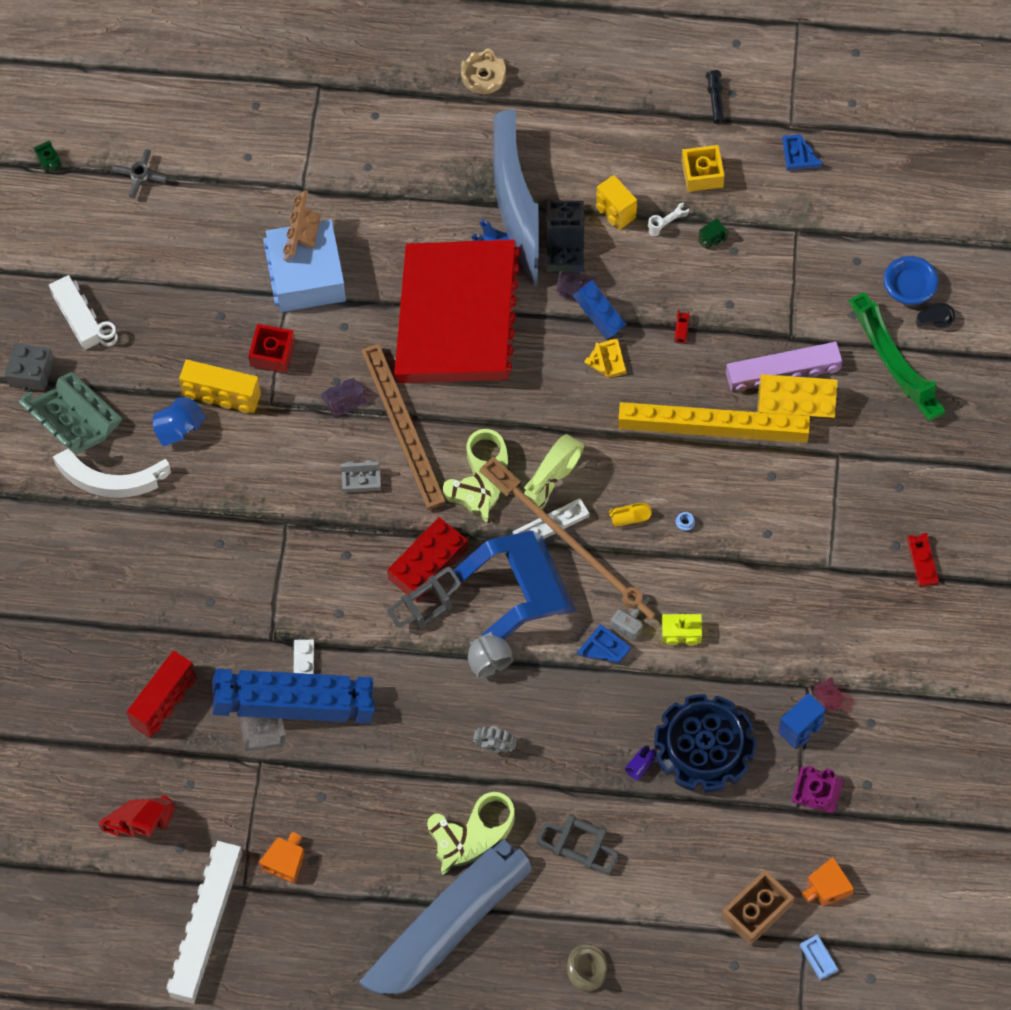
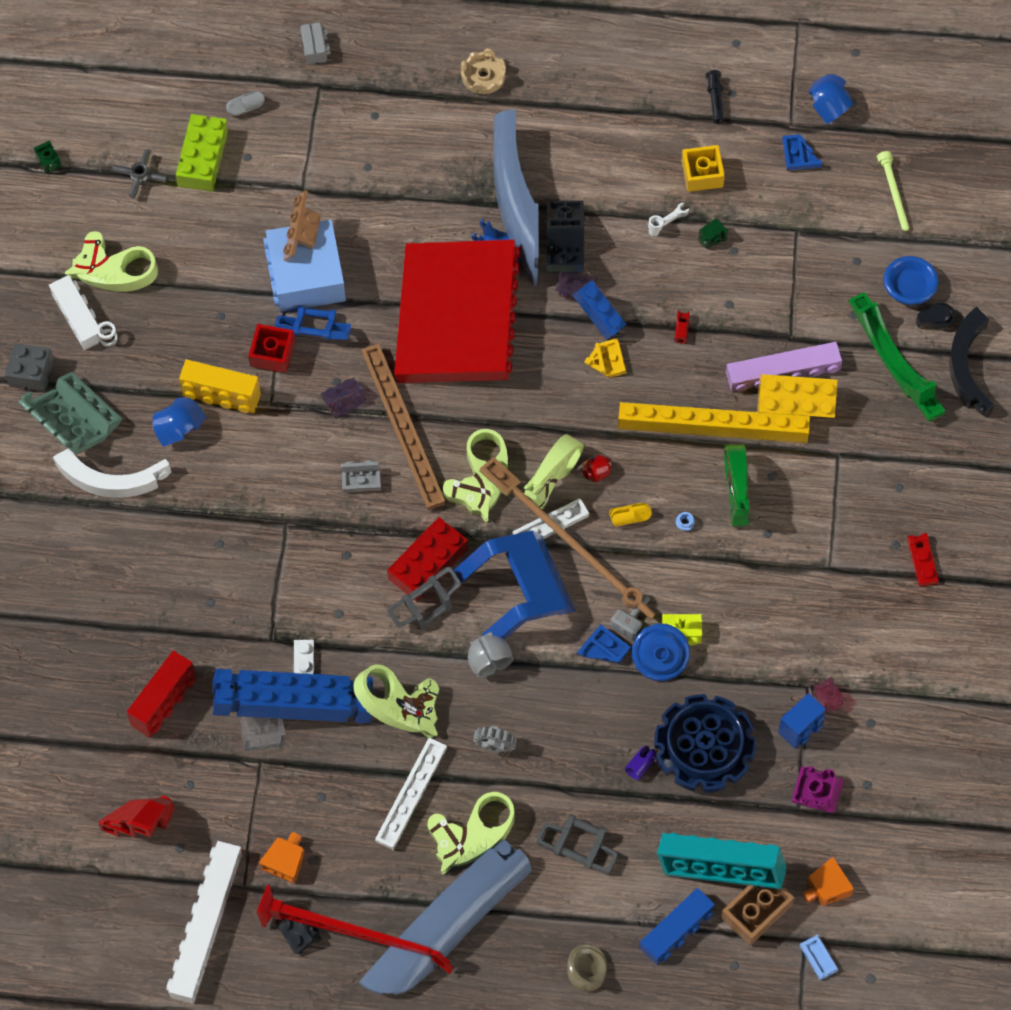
yellow brick [596,175,637,230] -> none
none -> yellowish green animal [65,231,158,292]
none -> lime piece [175,114,228,192]
none -> light grey arm [226,91,265,116]
none -> red piece [256,885,453,975]
none -> black bracket [274,907,322,955]
none -> blue bar [275,305,351,340]
none -> light grey brick [300,22,330,65]
none -> yellowish green animal [354,665,439,738]
none -> white plate [375,738,447,850]
none -> red head [582,455,612,483]
none -> blue piece [632,623,690,681]
none -> blue brick [639,887,715,965]
none -> teal brick [657,833,787,889]
none -> green animal [724,444,749,527]
none -> blue brick [809,74,853,124]
none -> yellowish green piece [877,151,909,231]
none -> black arch [949,306,994,418]

